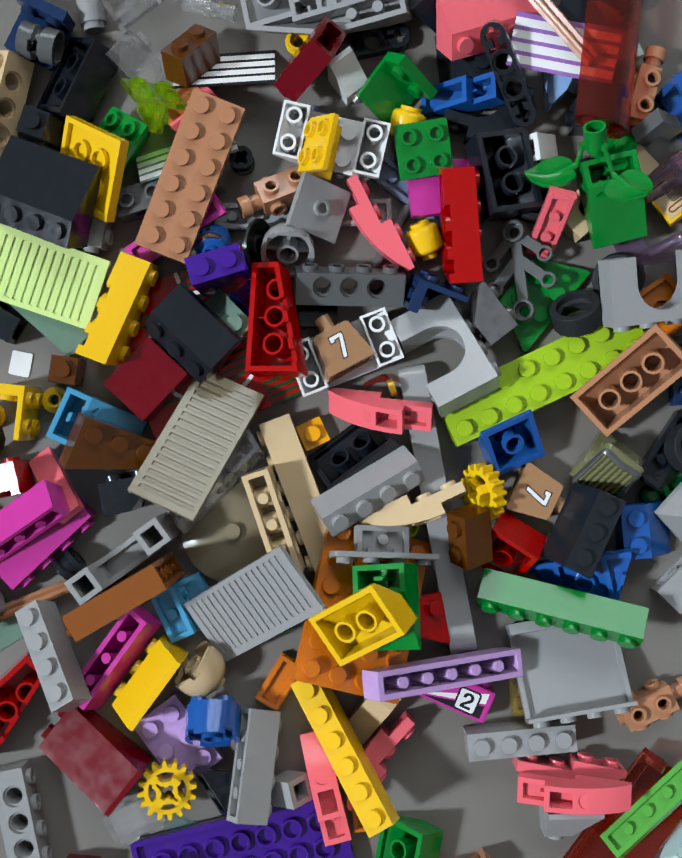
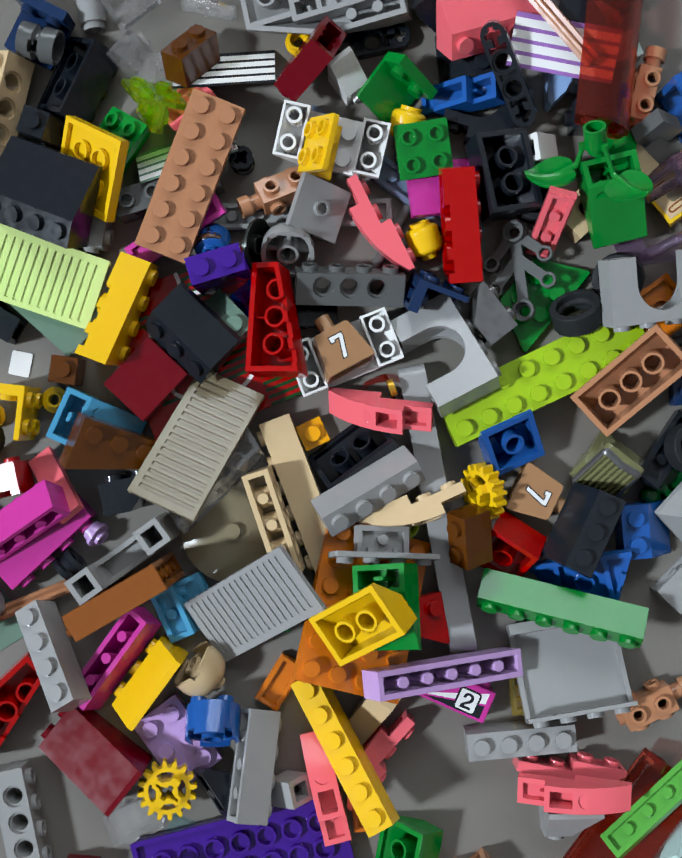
none -> lavender plate [84,521,109,546]

